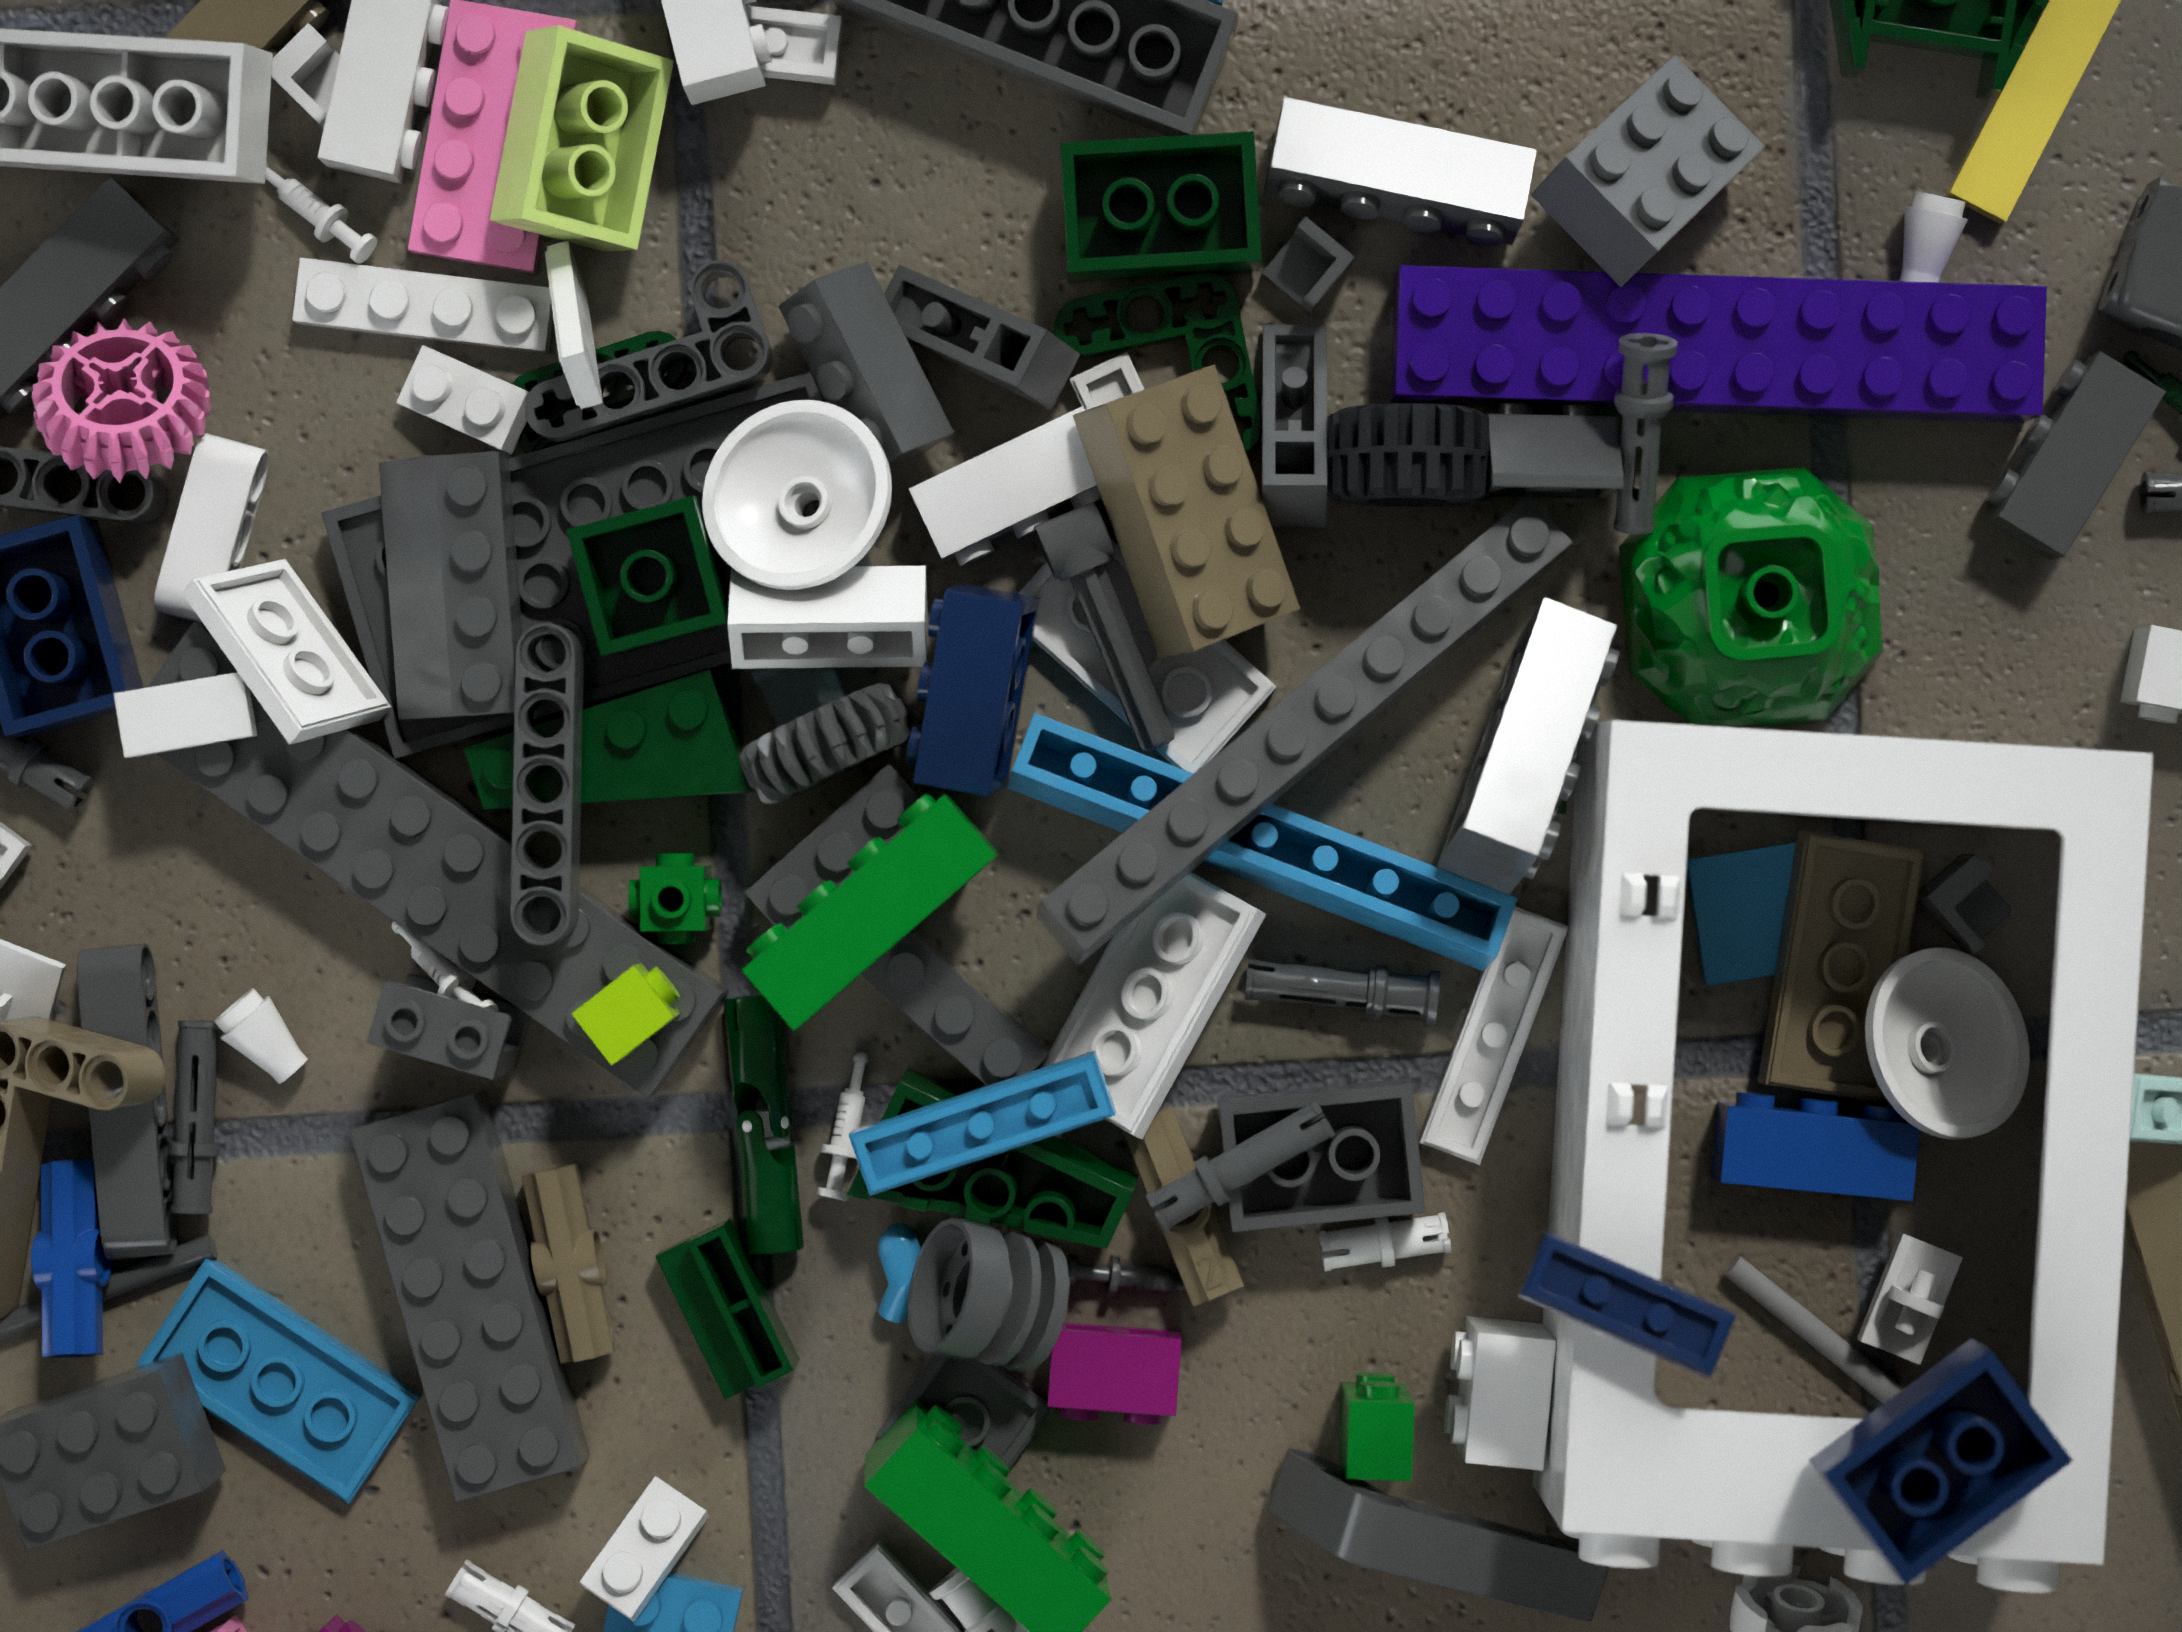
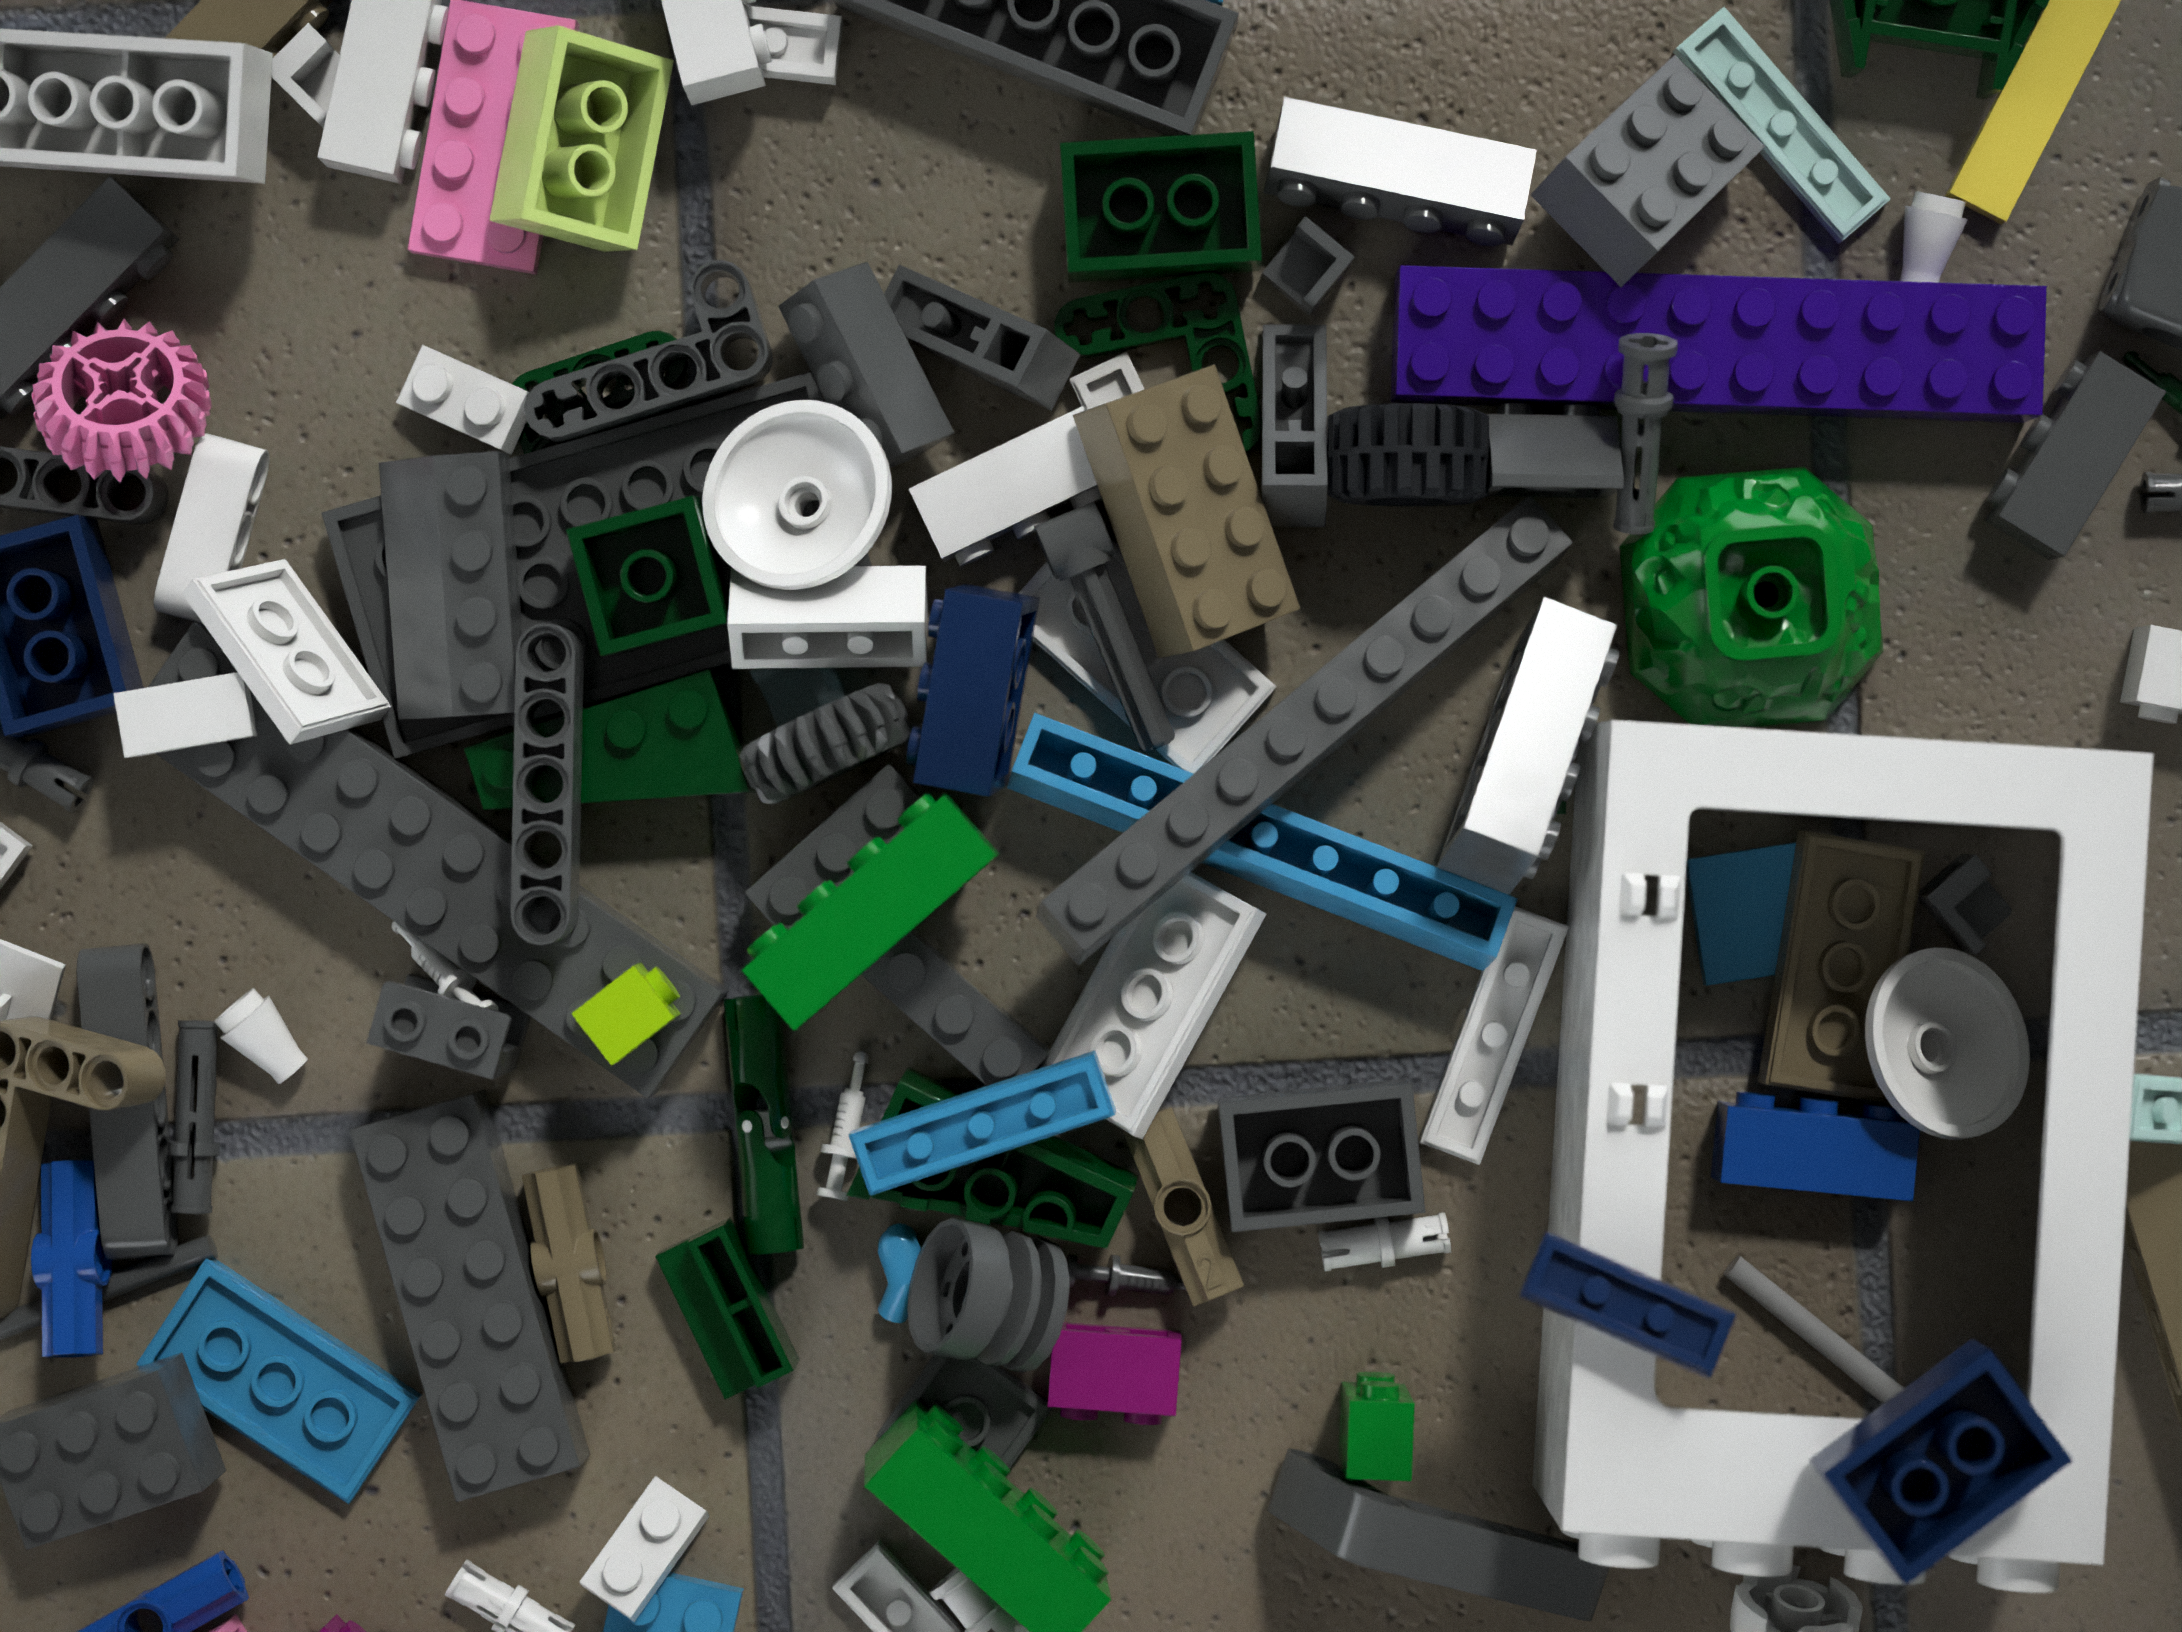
white piece [265,163,378,264] -> none
white plate [292,258,553,354] -> none
white tile [545,241,603,409] -> none
green brick [628,853,722,944] -> none
dark grey pin [1145,1099,1336,1231] -> none
dark grey pin [1245,959,1441,1028] -> none
white brick [1444,1316,1557,1471] -> none
white hips [1857,1232,1963,1365] -> none
none -> light aqua tile [1673,7,1891,244]

